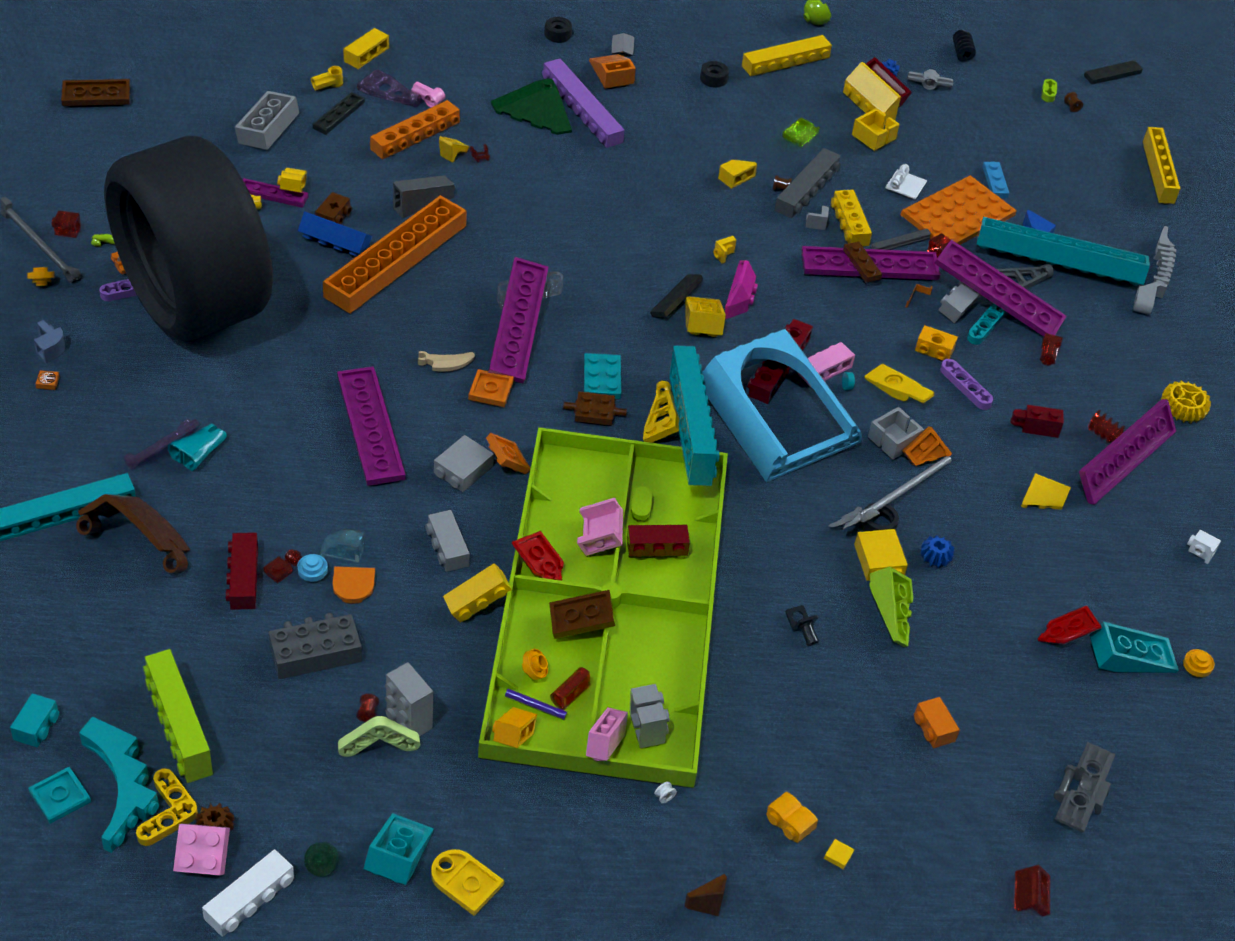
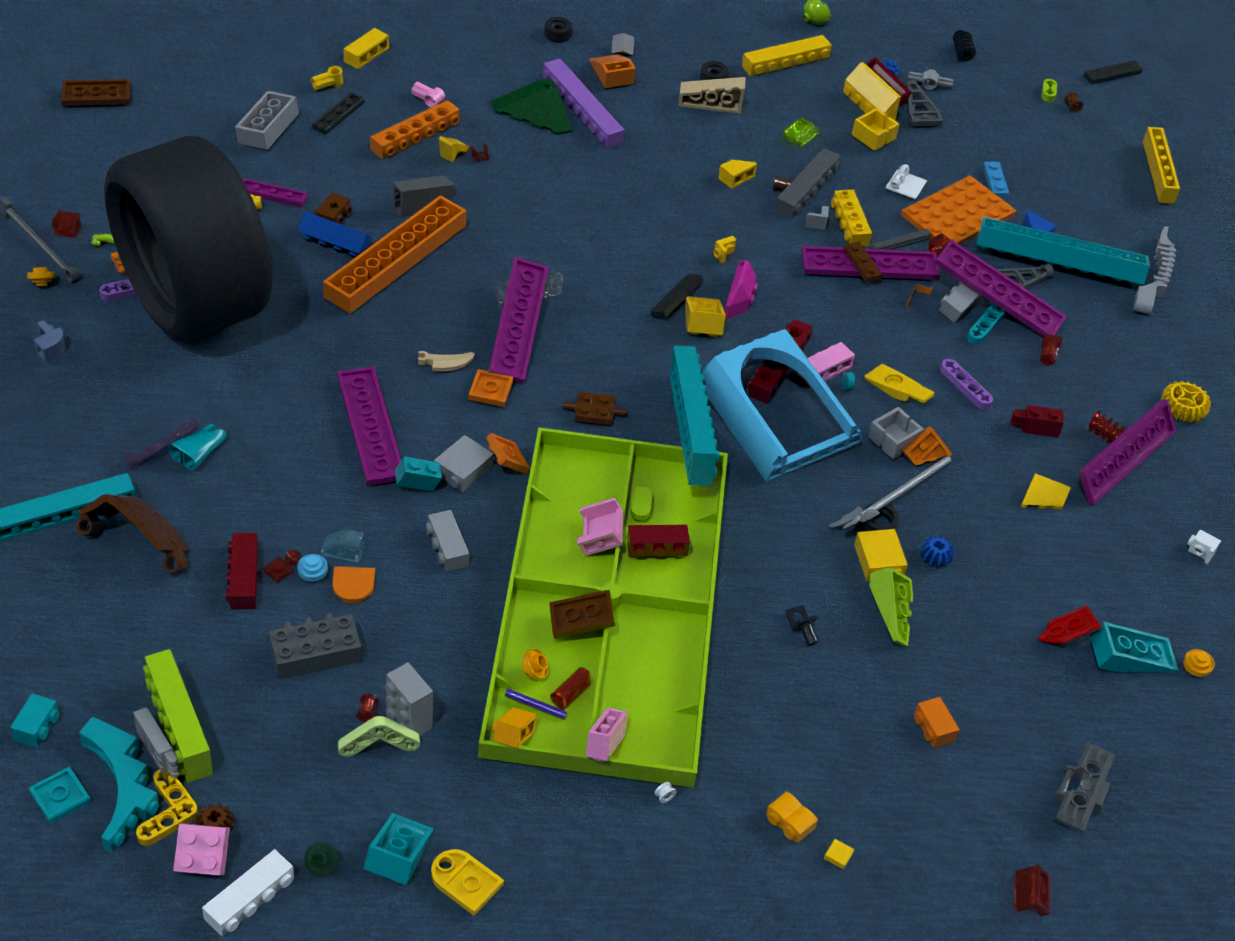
orange tile [35,370,60,390] -> none
yellow brick [277,167,307,193] -> none
clear purple plate [357,69,422,107] -> none
yellow brick [443,563,512,623] -> none
red tile [511,531,564,581] -> none
teal plate [584,353,621,399] -> none
light grey piece [629,684,670,748] -> none
yellow plate [643,381,680,443] -> none
reddish brown slope [685,874,727,916] -> none
light orange brick [915,325,958,361] -> none
none -> light grey hinge [133,707,180,778]
none -> teal brick [395,456,442,492]
none -> tan wedge [678,77,746,114]
none -> dark grey plate [905,80,943,127]

